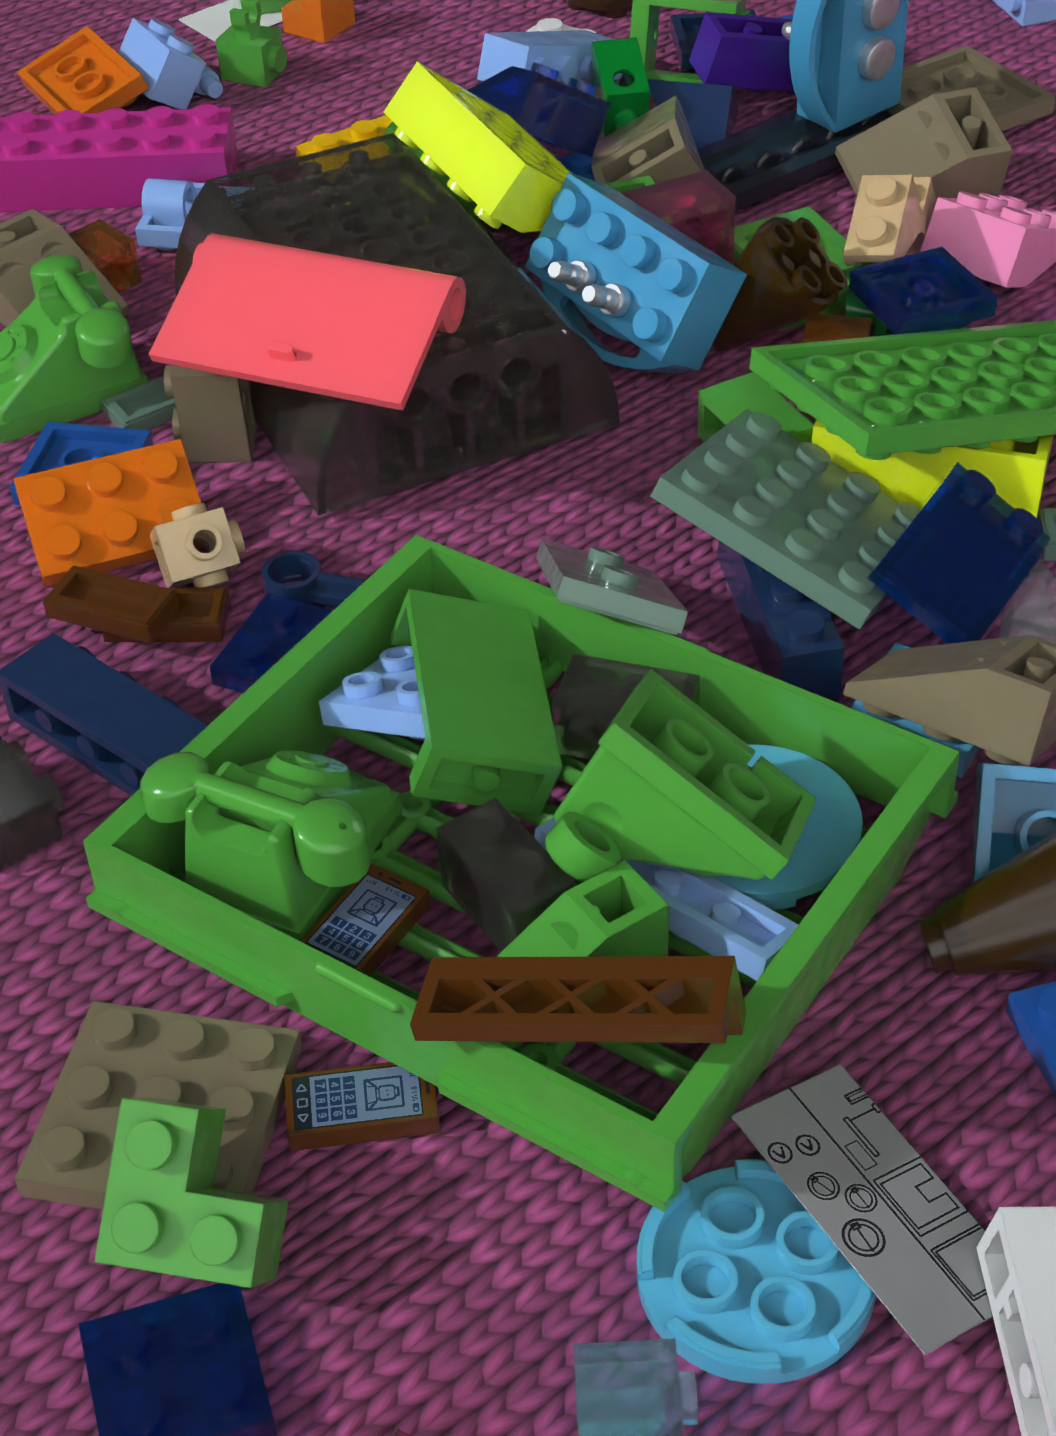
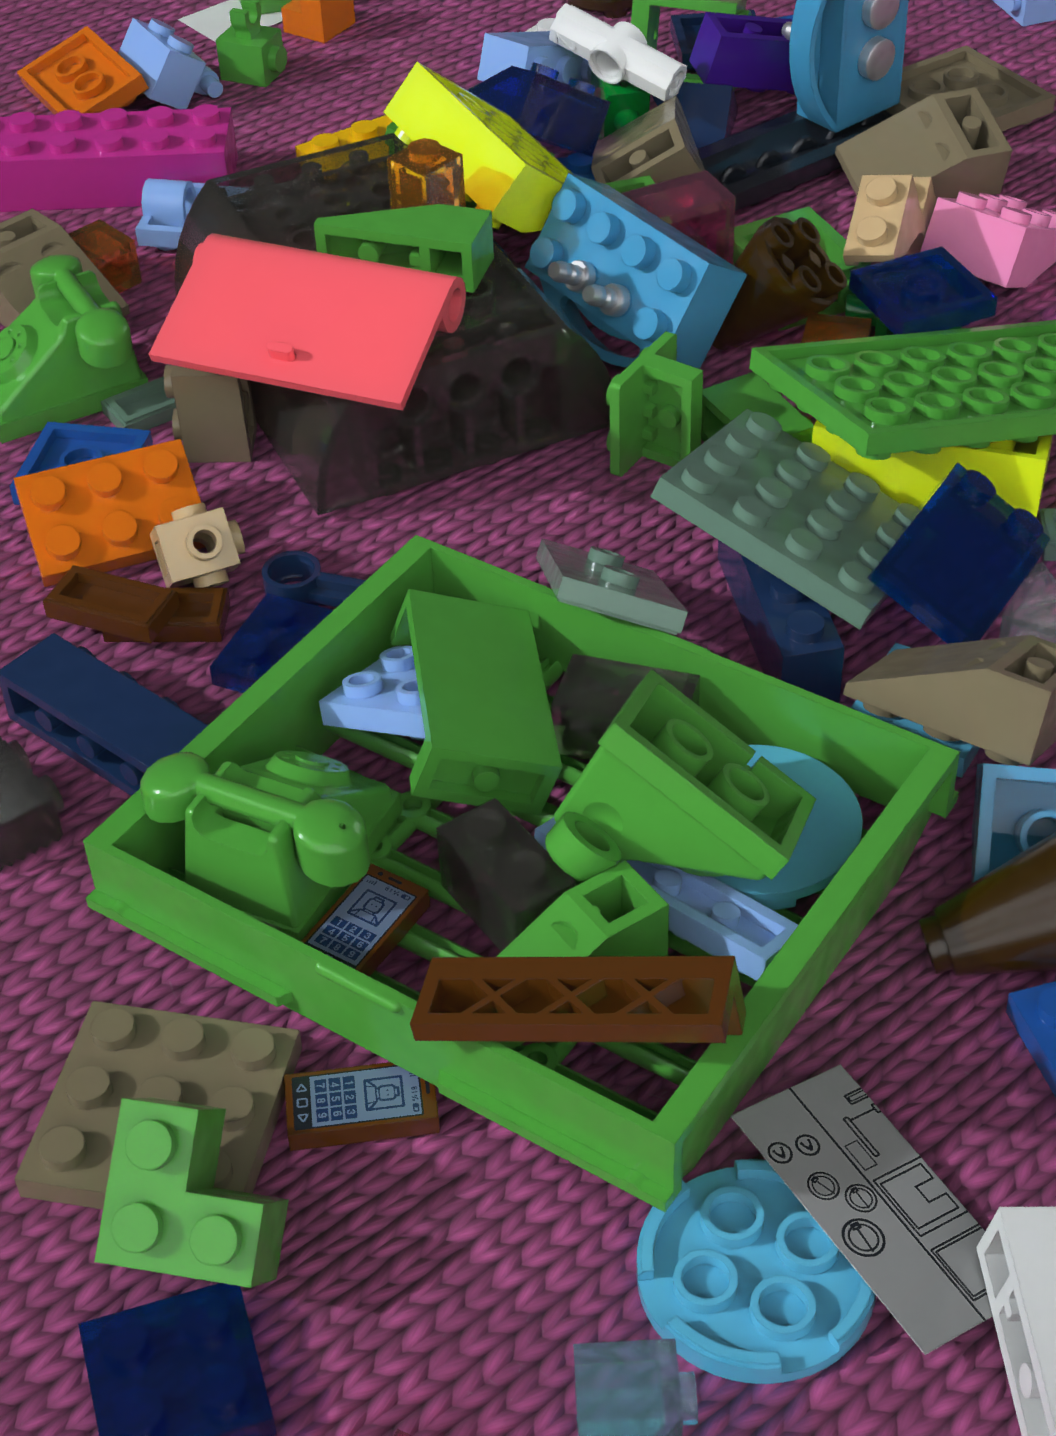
none -> bright green slope [314,204,494,293]
none -> clear orange brick [387,138,466,209]
none -> white piece [549,3,687,102]
none -> bright green bracket [606,331,703,477]

